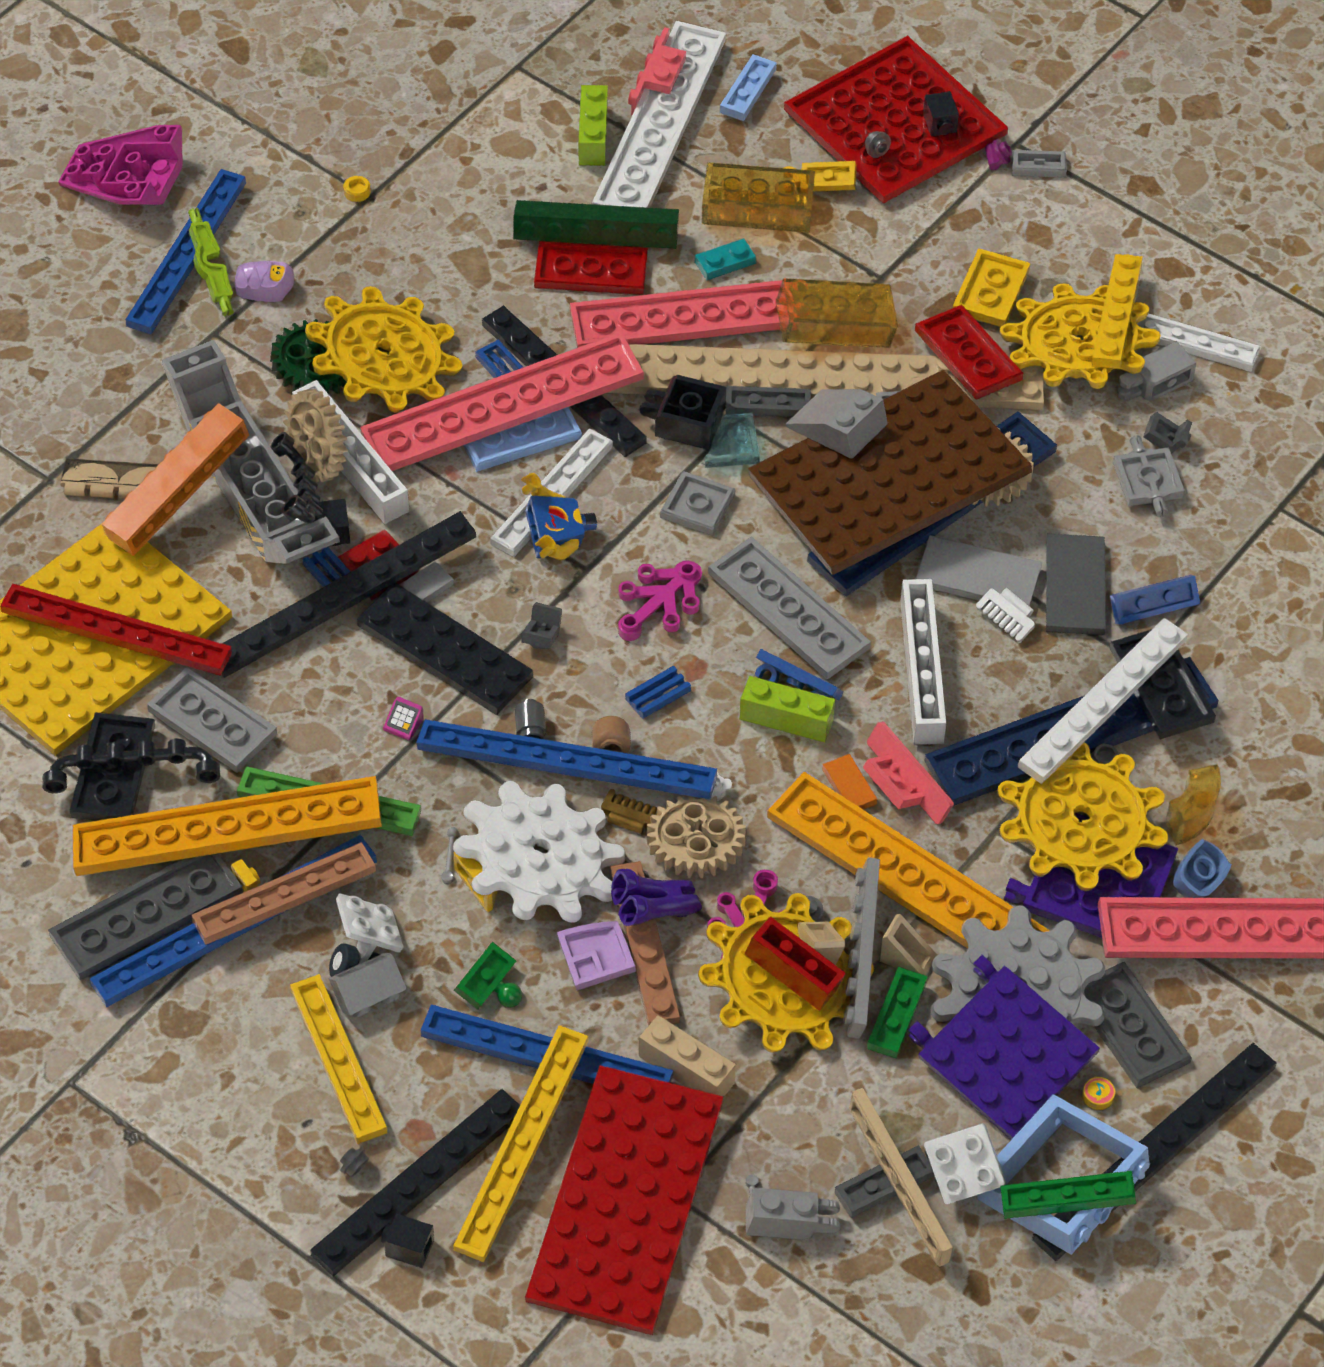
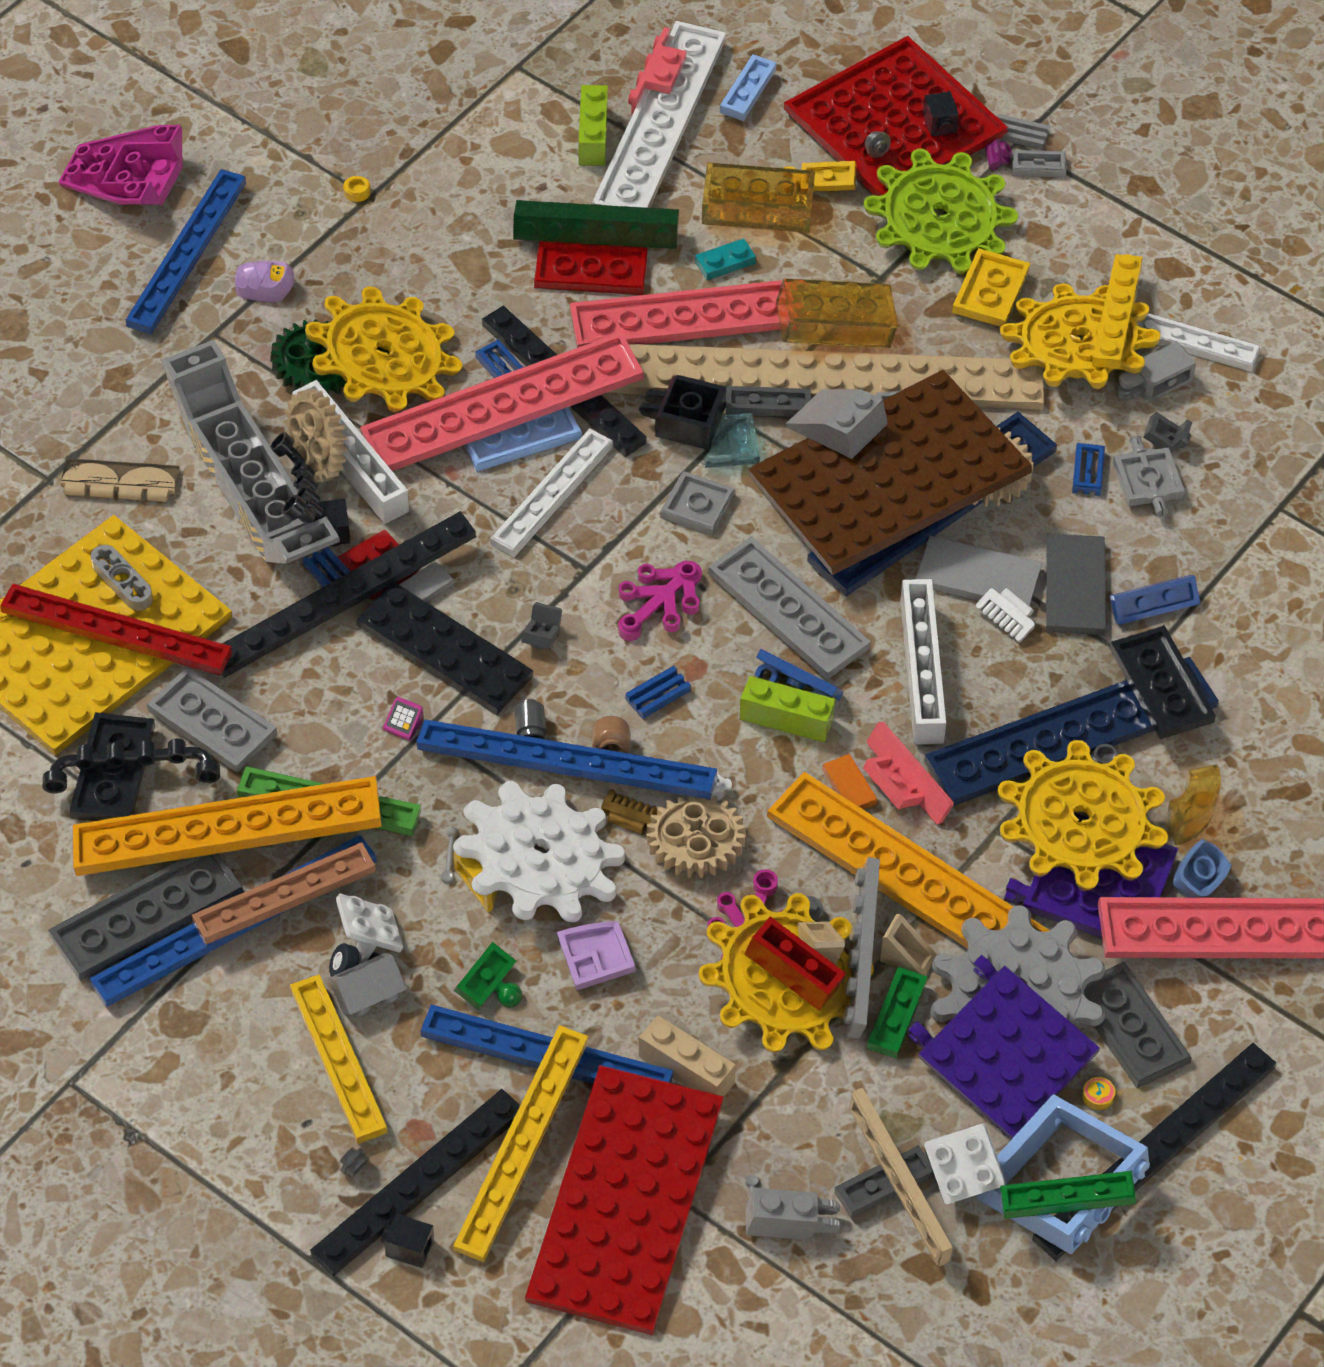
orange brick [102,403,250,556] -> none
lime piece [188,208,234,316] -> none
yellow plate [231,859,261,893] -> none
torso [521,473,597,560] -> none
nougat plate [611,861,680,1026] -> none
dark purple piece [611,869,702,926] -> none
red tile [915,305,1024,400] -> none
white plate [1018,618,1188,784] -> none
none -> light grey beam [91,545,153,611]
none -> lime plate [863,149,1019,274]
none -> light grey tile [998,114,1050,150]
none -> blue tile [1072,443,1105,496]

